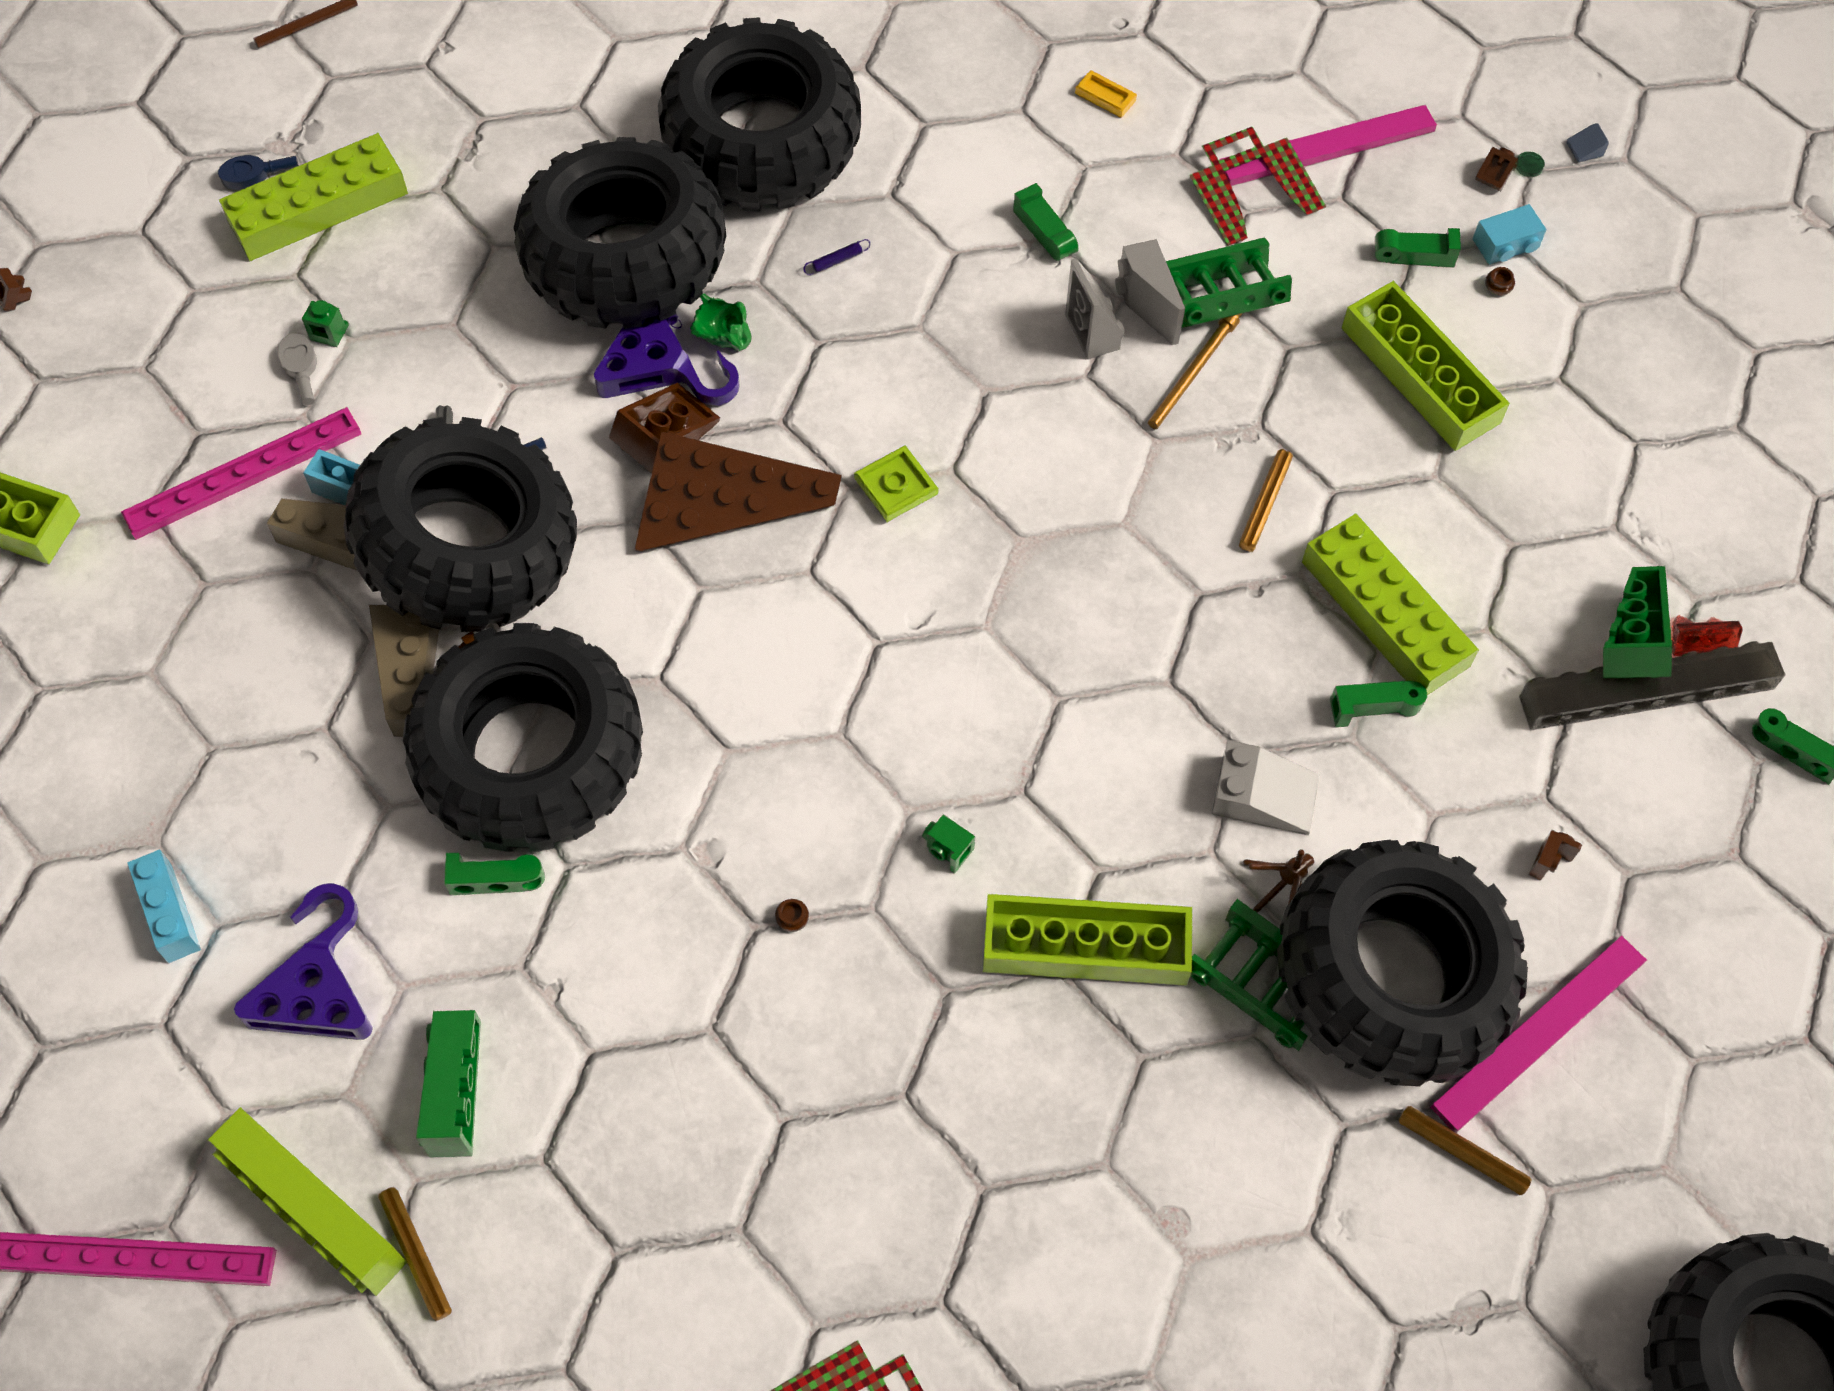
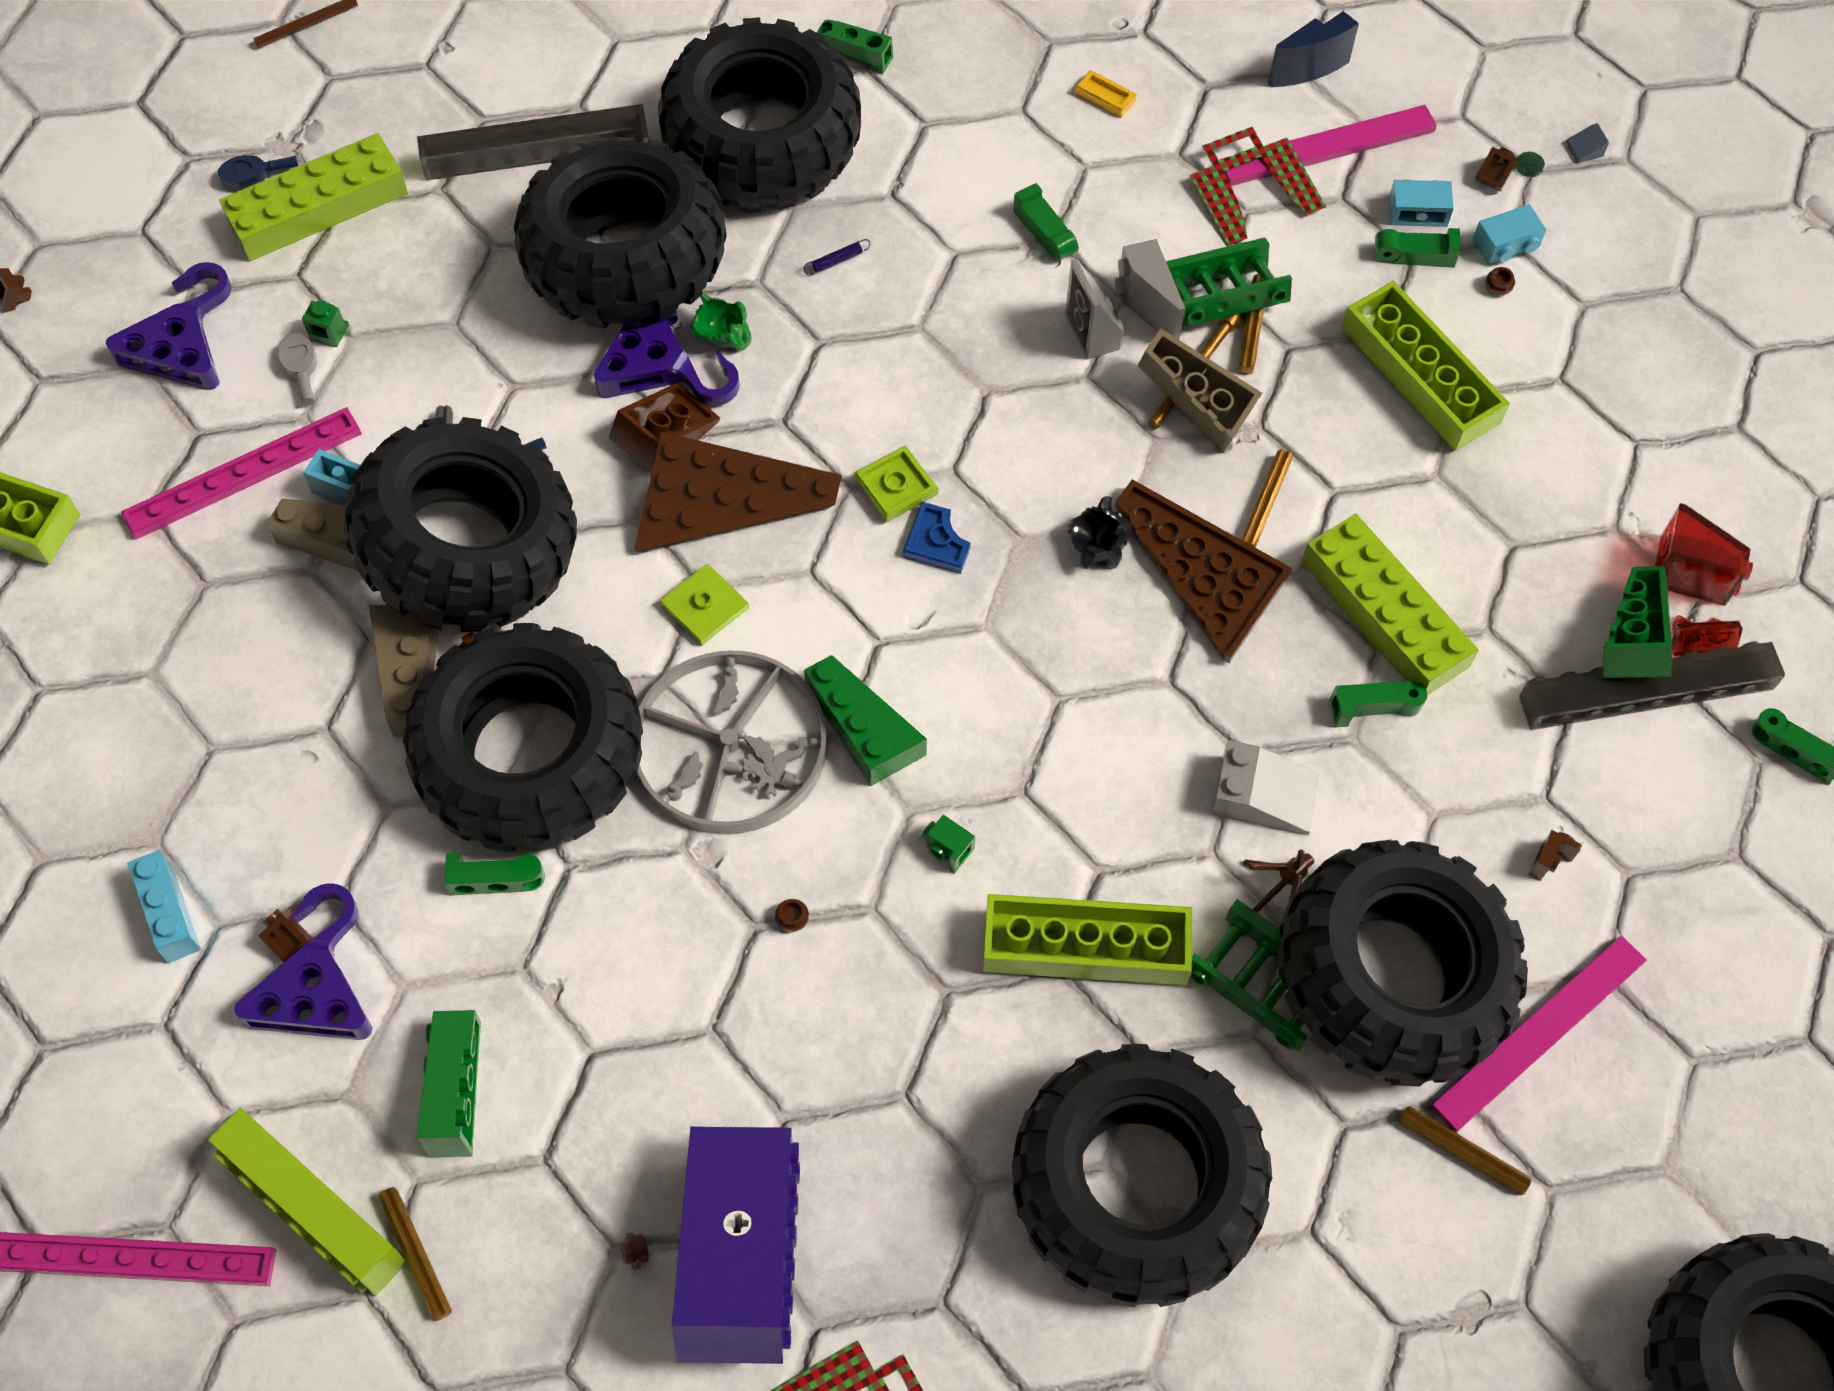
none -> dark purple piece [106,262,231,390]
none -> reddish brown bracket [258,906,314,962]
none -> clear smoke brick [417,104,649,181]
none -> reddish brown plate [621,1232,649,1270]
none -> light grey piece [637,650,827,834]
none -> lime plate [660,563,749,645]
none -> dark purple piece [672,1126,800,1365]
none -> green wedge [804,655,927,786]
none -> green leg [816,19,894,74]
none -> blue tile [902,501,971,574]
none -> black tyre [1011,1044,1273,1308]
none -> black hair [1067,496,1132,569]
none -> reddish brown wing [1115,479,1292,663]
none -> dark tan wedge [1138,328,1262,453]
none -> pearl gold axle [1238,274,1264,374]
none -> dark blue slope [1268,11,1359,87]
none -> medium azure brick [1388,179,1454,227]
none -> clear red slope [1655,503,1753,606]

